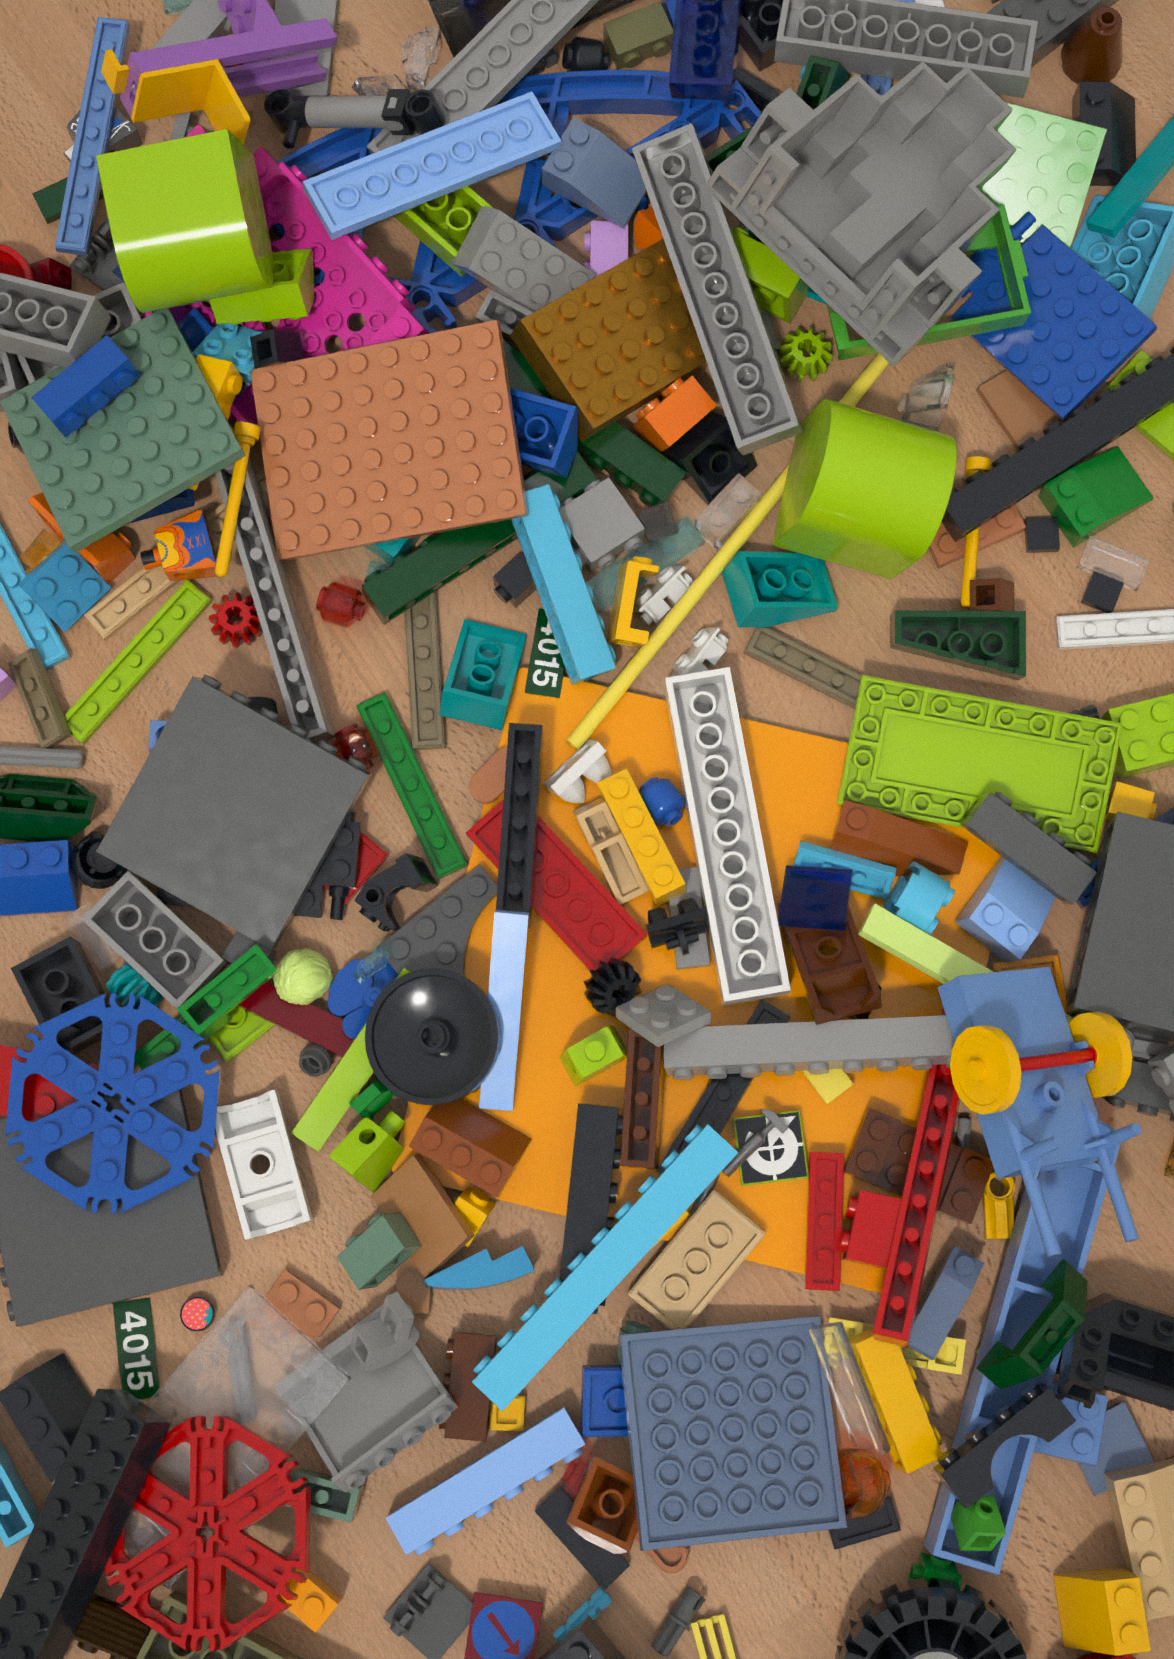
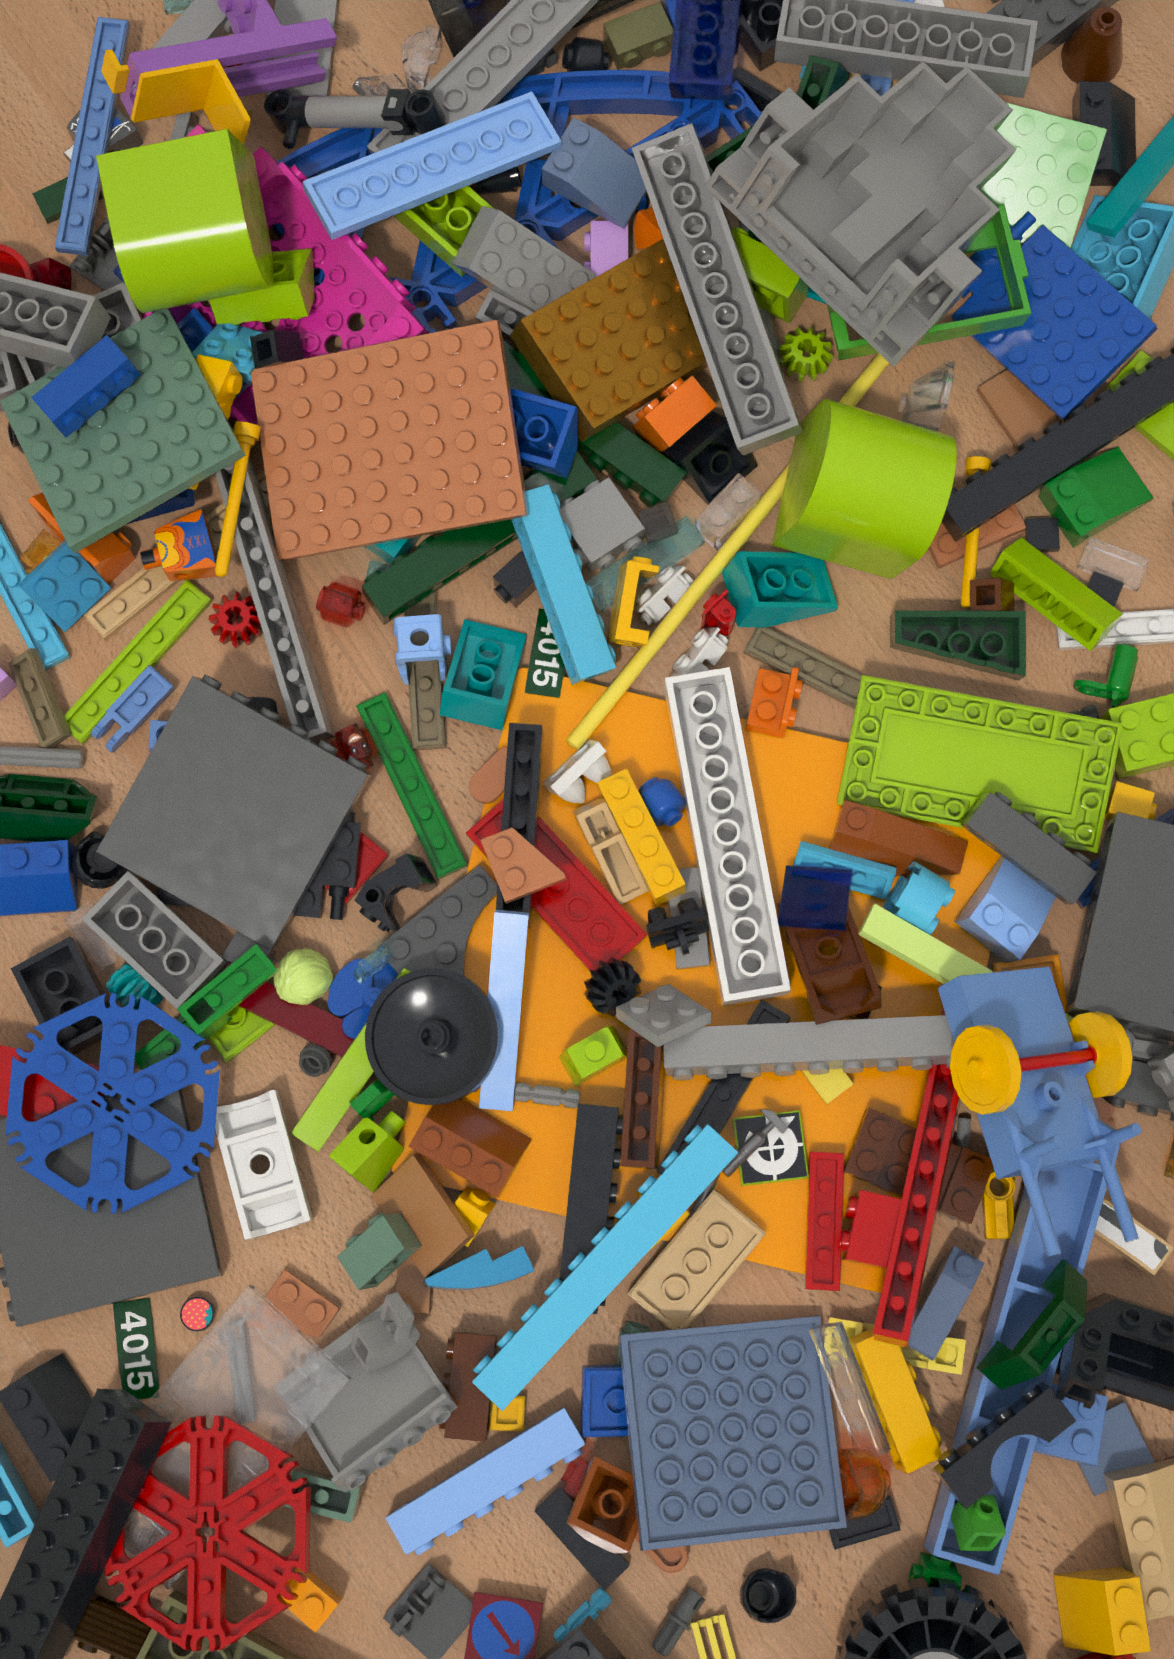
none -> medium blue hinge [91,665,175,752]
none -> light blue piece [393,614,451,685]
none -> black cone [475,166,522,195]
none -> nougat wing [481,827,566,904]
none -> light grey axle [514,1082,580,1108]
none -> red hinge [701,589,736,636]
none -> black hair [740,1568,796,1623]
none -> orange bracket [745,667,803,738]
none -> lime brick [989,537,1123,651]
none -> green piece [1073,644,1138,708]
none -> slope [1094,1199,1174,1276]

